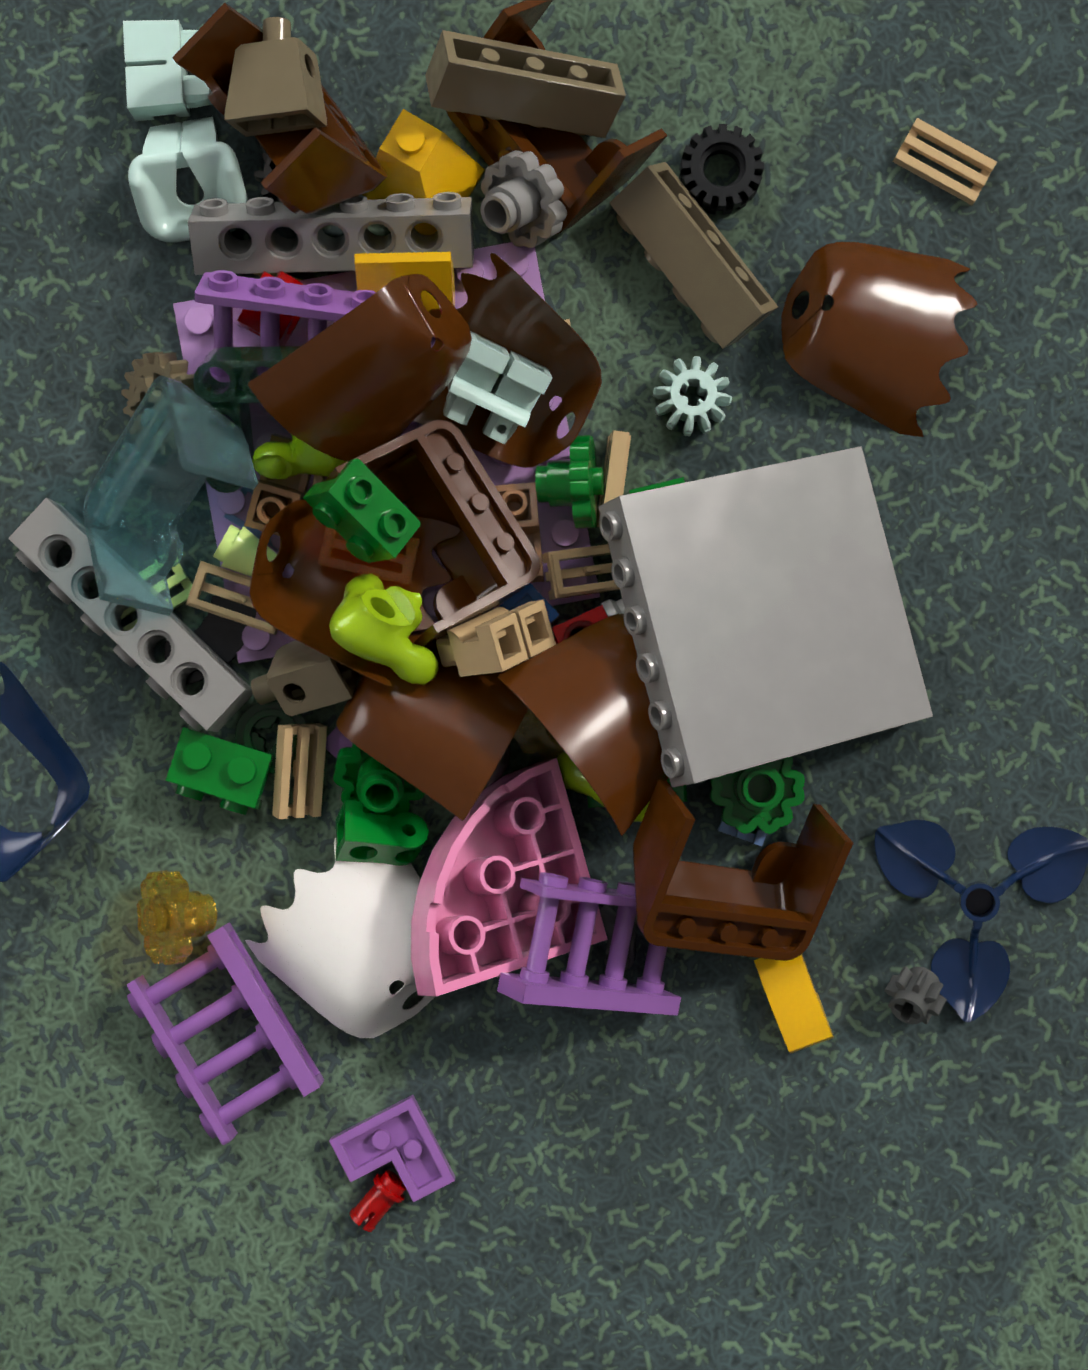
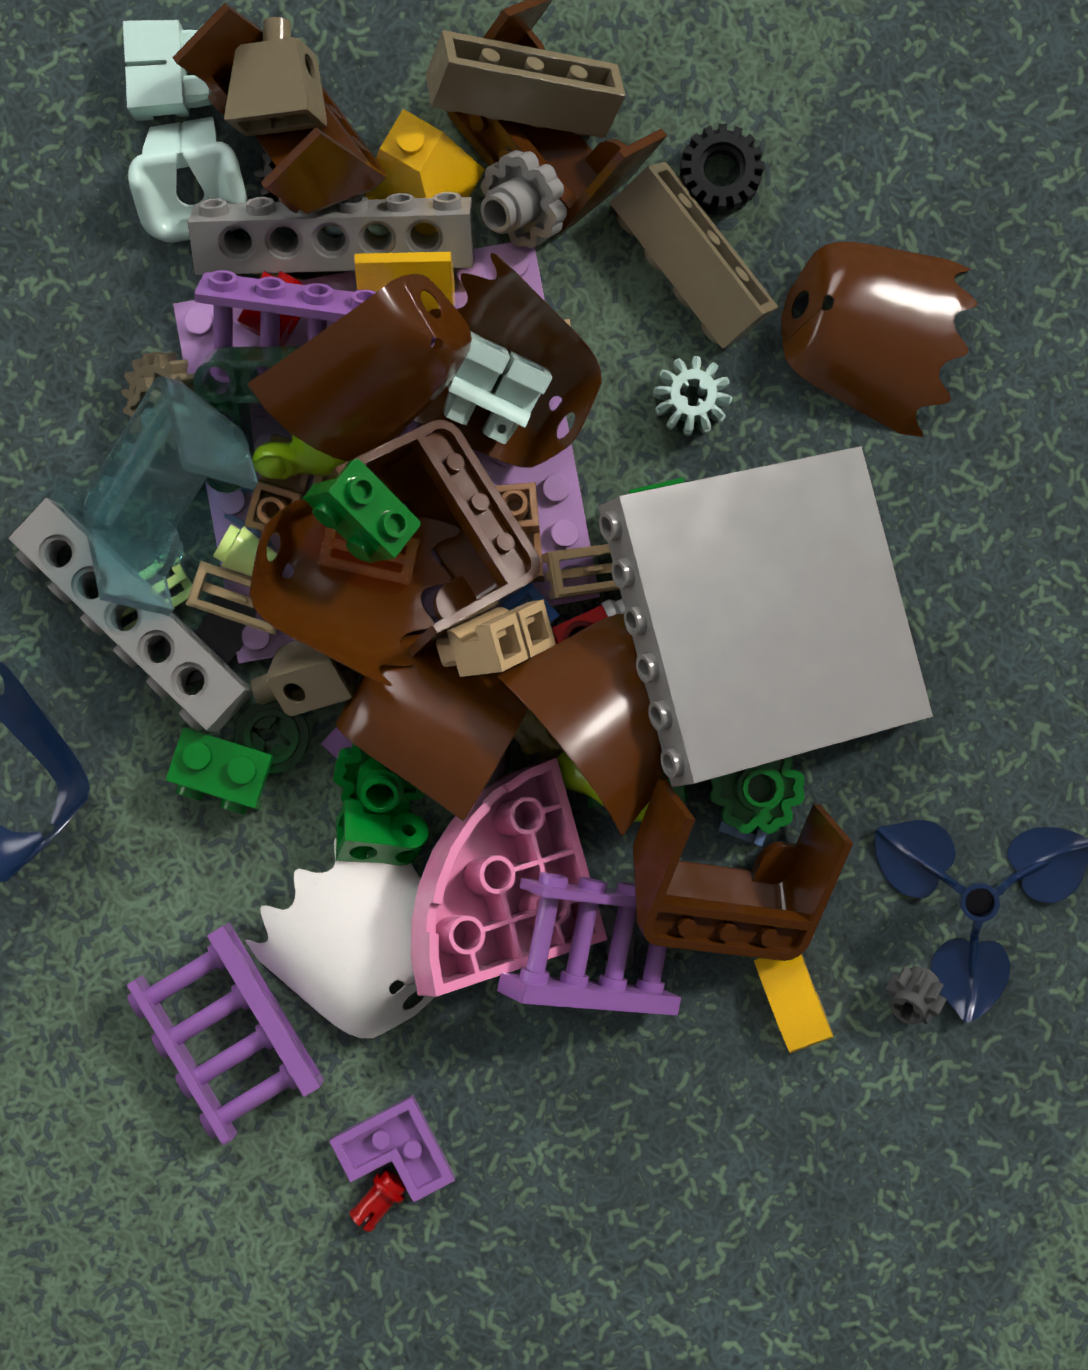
clear yellow plant [137,870,217,965] -> none
tan tile [272,723,327,819] -> none
lime head [329,573,438,685] -> none
green plant [535,435,604,529] -> none
tan tile [597,430,631,527] -> none
tan tile [892,118,997,205] -> none

